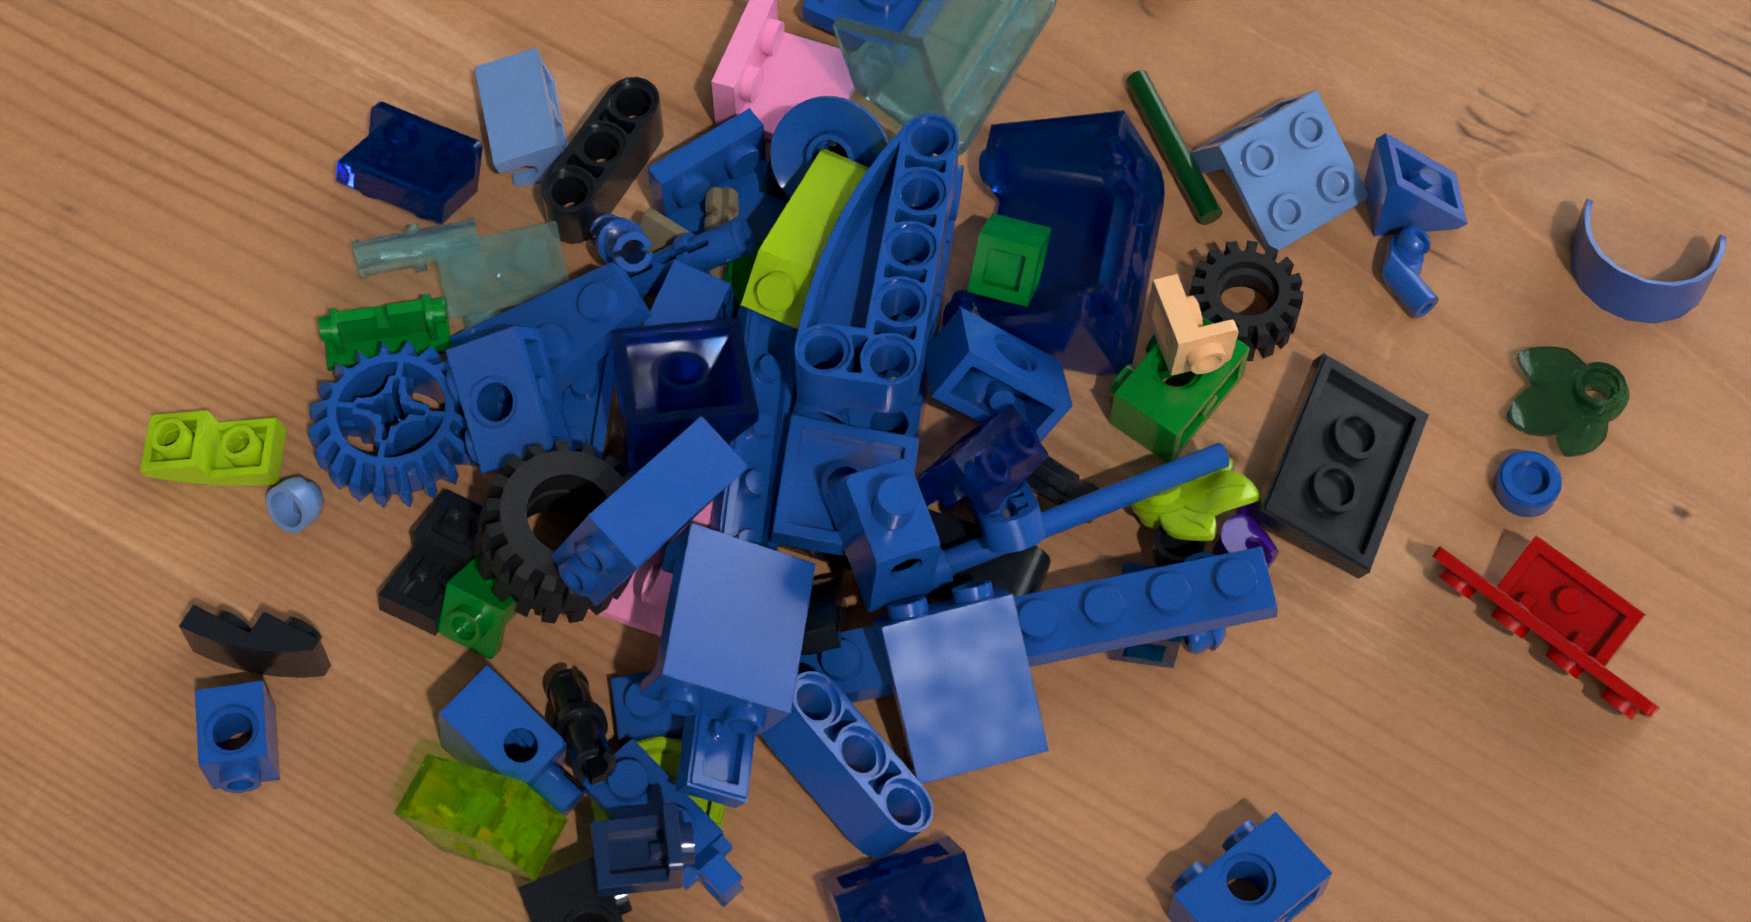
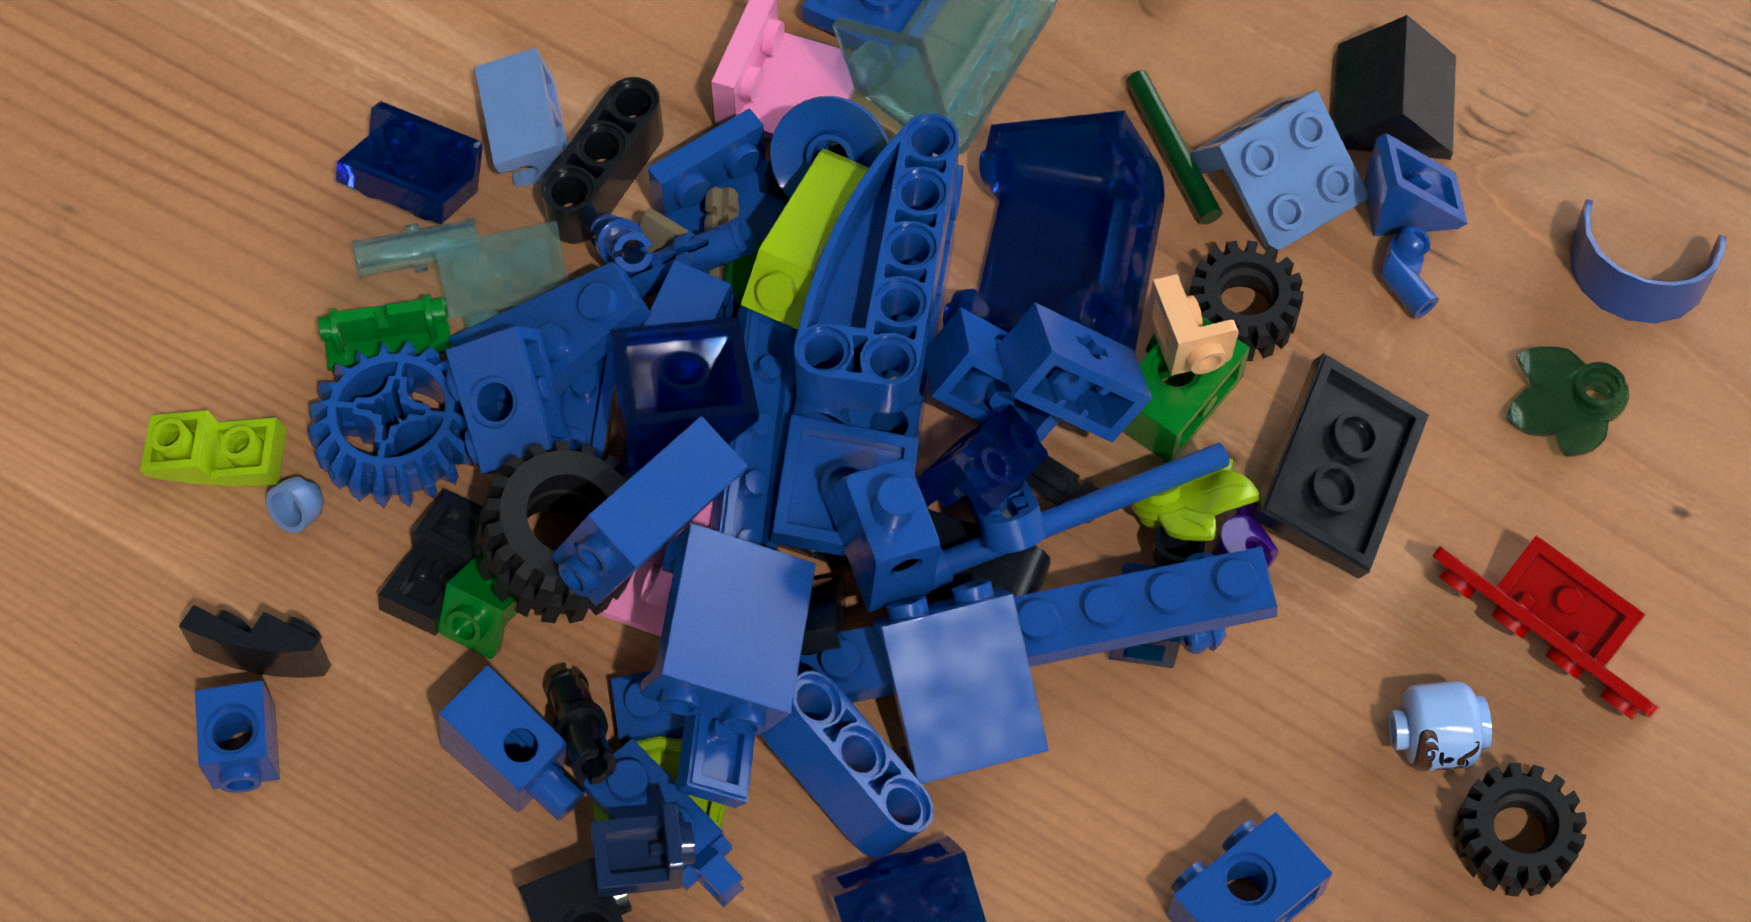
clear neon green brick [394,754,568,881] -> none
green brick [967,213,1052,307] -> none
blue tile [1493,451,1562,517] -> none
none -> blue brick [996,303,1152,442]
none -> black slope [1333,15,1456,160]
none -> light blue head [1388,681,1492,772]
none -> black tyre [1453,763,1587,897]

